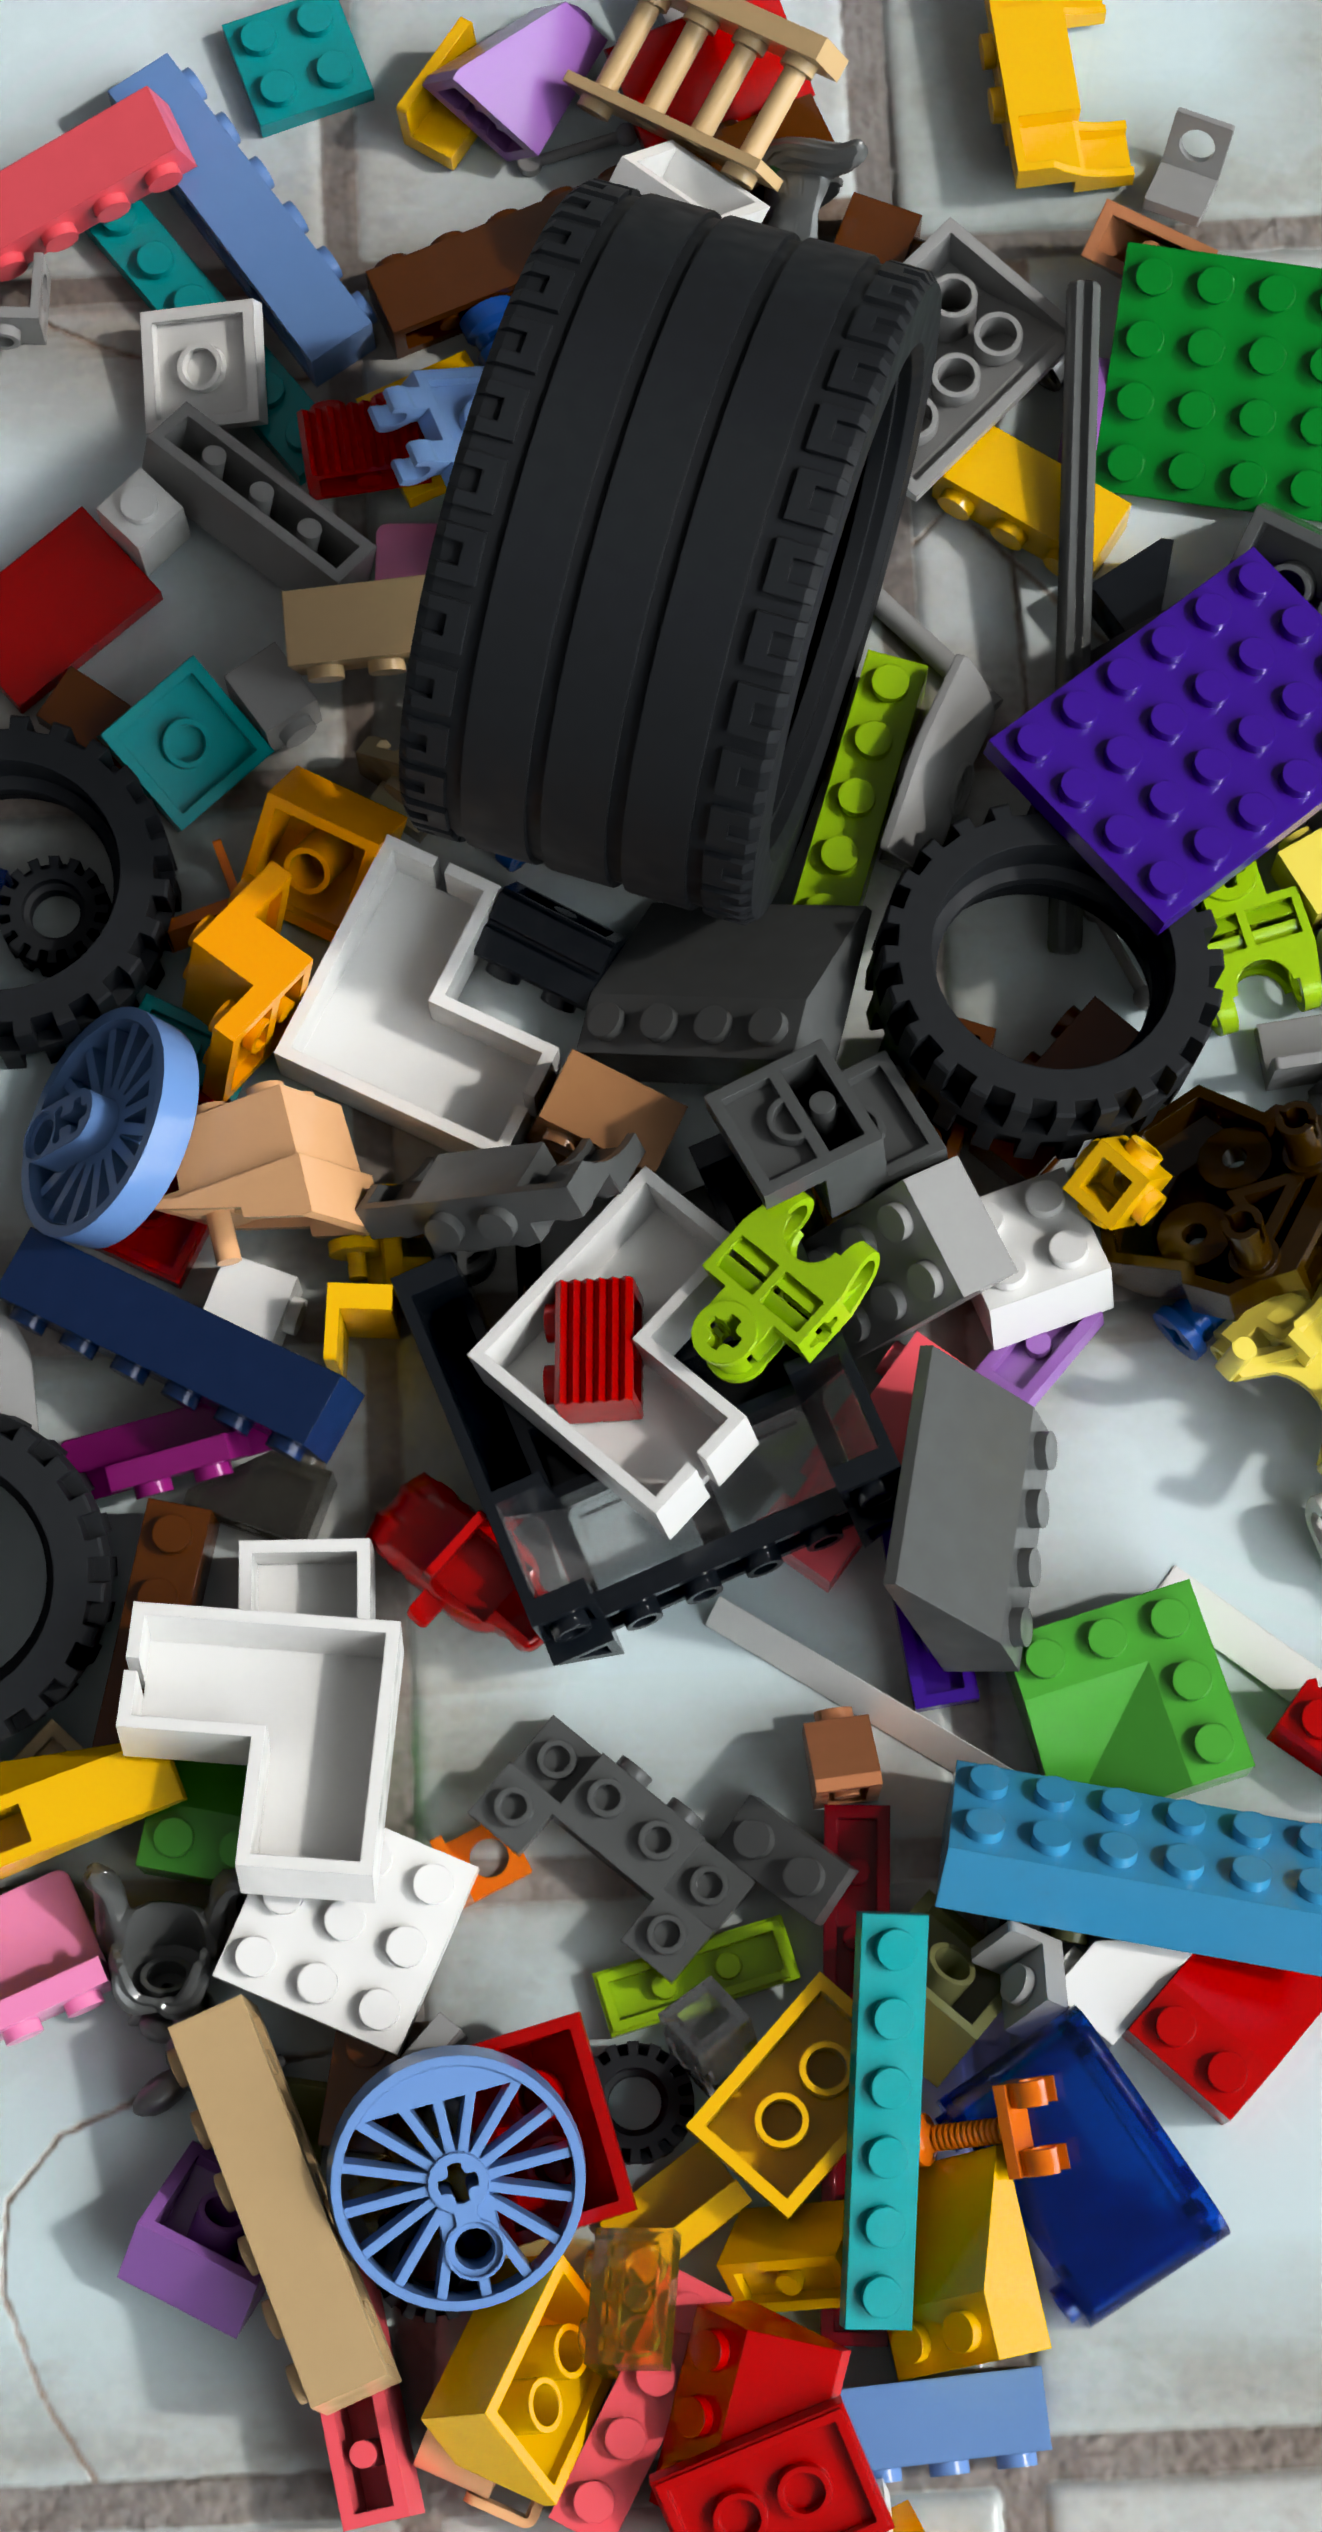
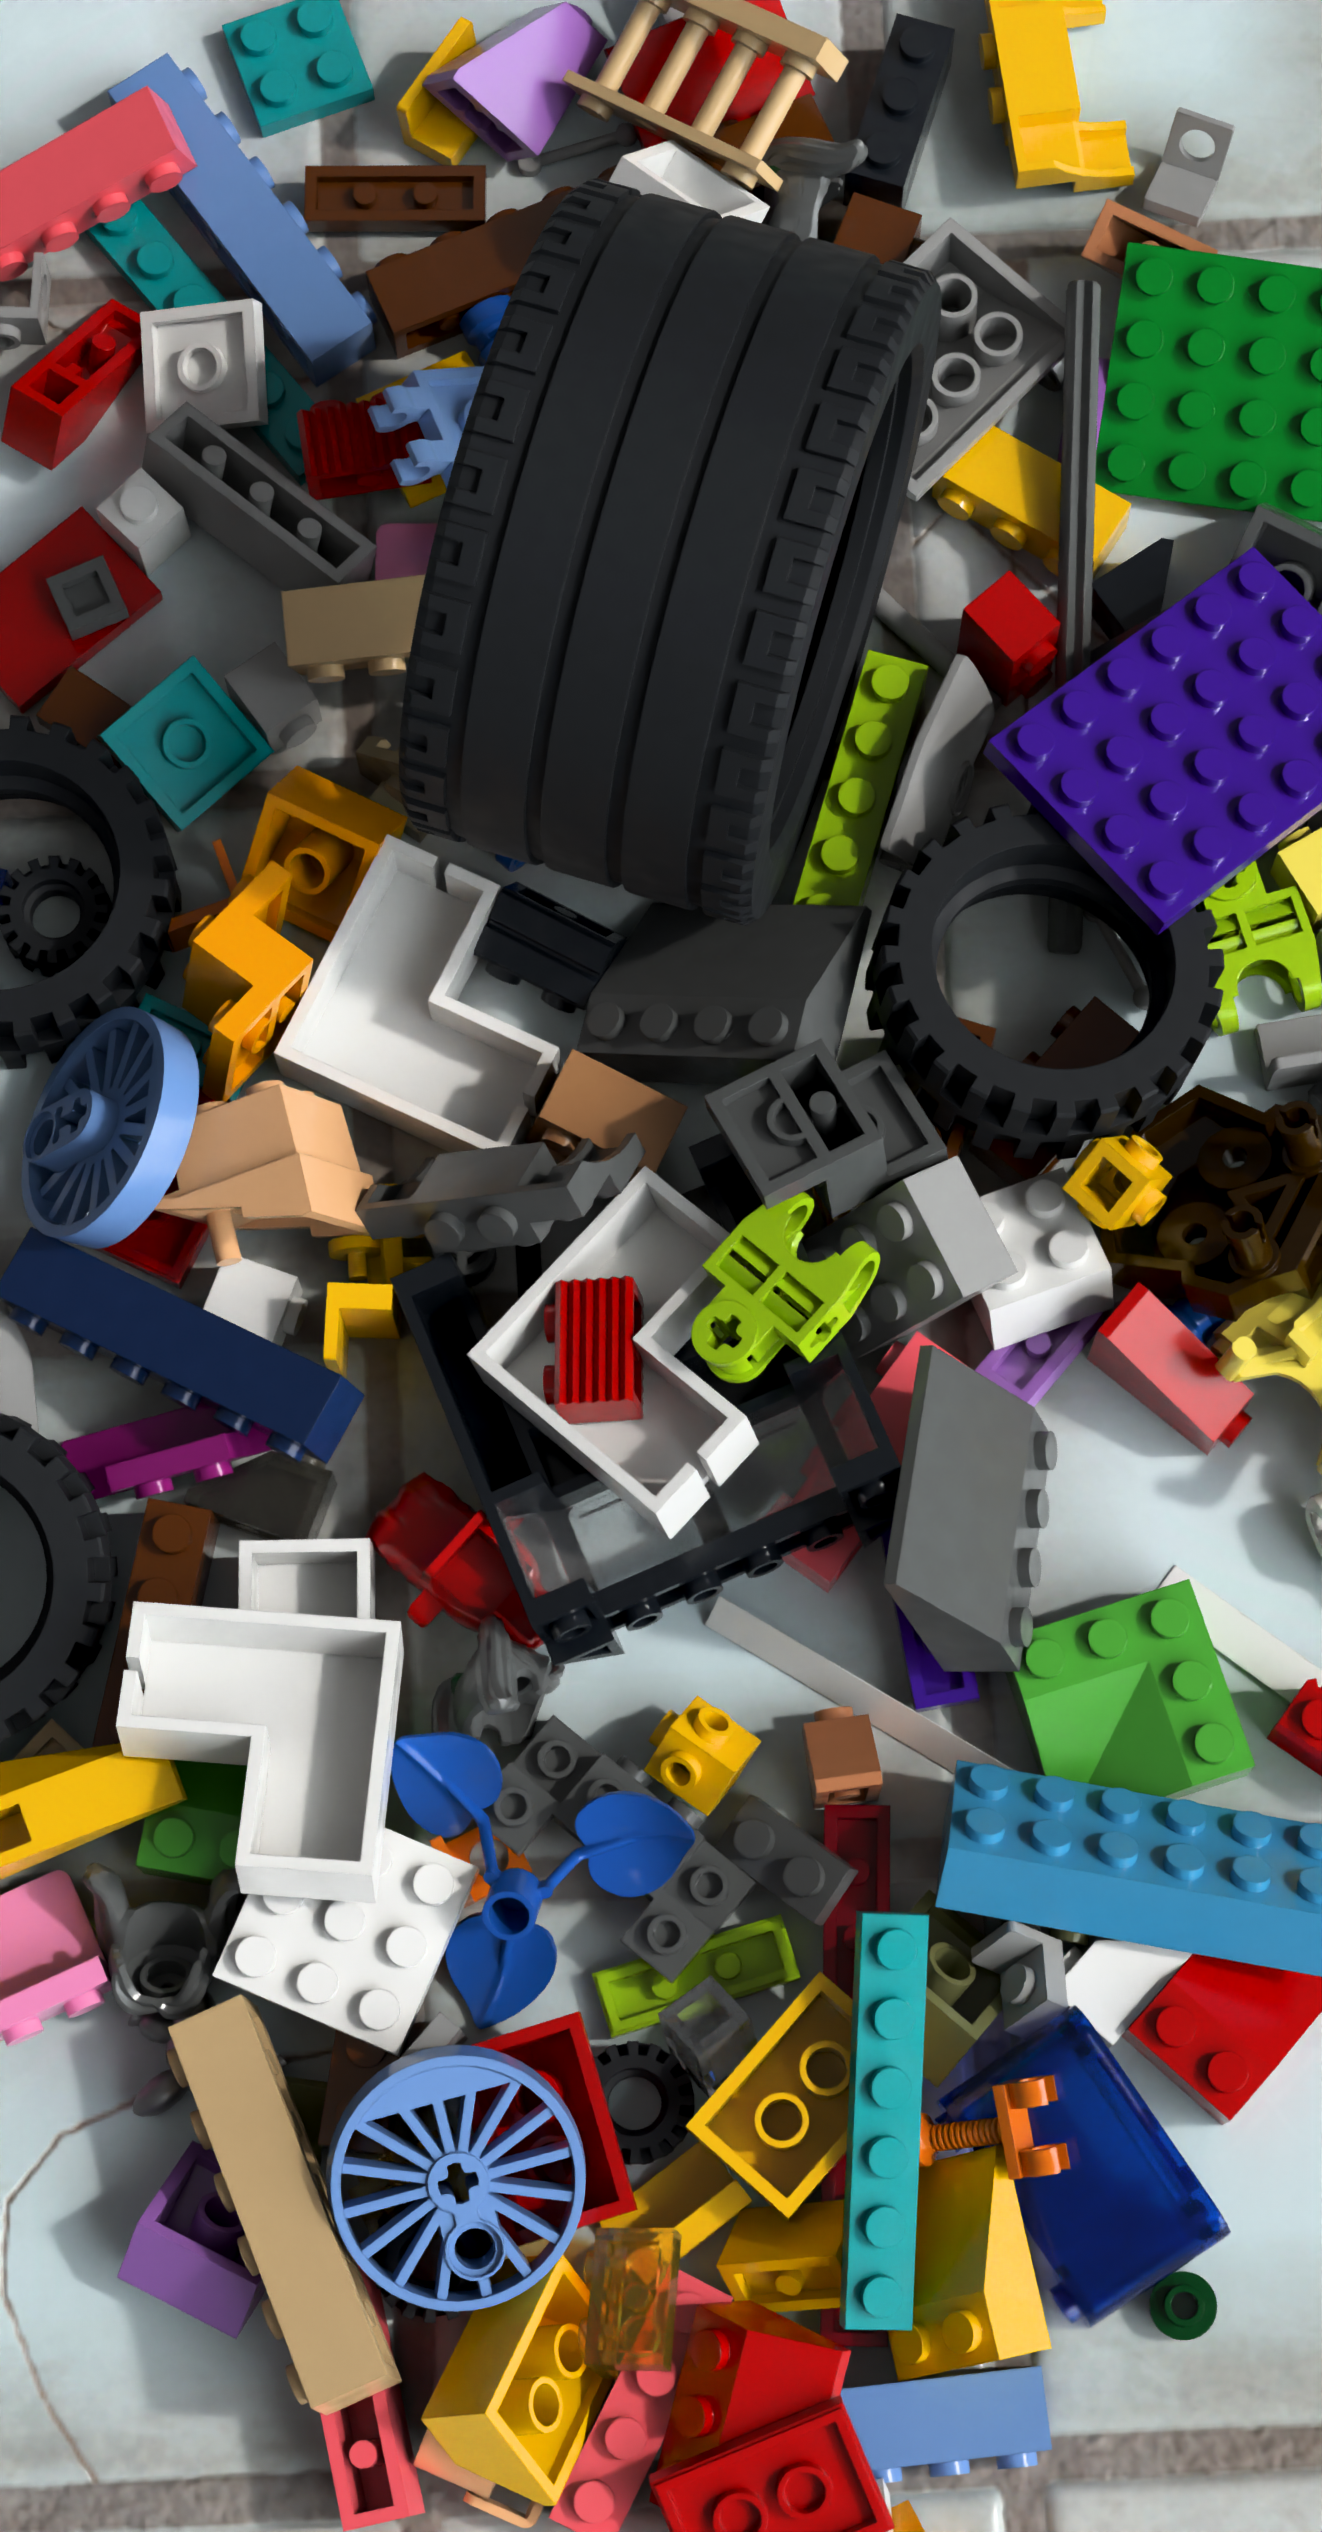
none -> red slope [1,298,142,471]
none -> dark grey plate [46,555,129,641]
none -> reddish brown plate [304,165,487,232]
none -> blue plant [391,1732,695,2030]
none -> dark grey hair [431,1614,565,1747]
none -> yellow brick [643,1695,761,1817]
none -> black brick [843,13,955,209]
none -> red brick [956,570,1061,707]
none -> slope [1087,1282,1254,1455]
none -> dark green plate [1149,2271,1217,2340]

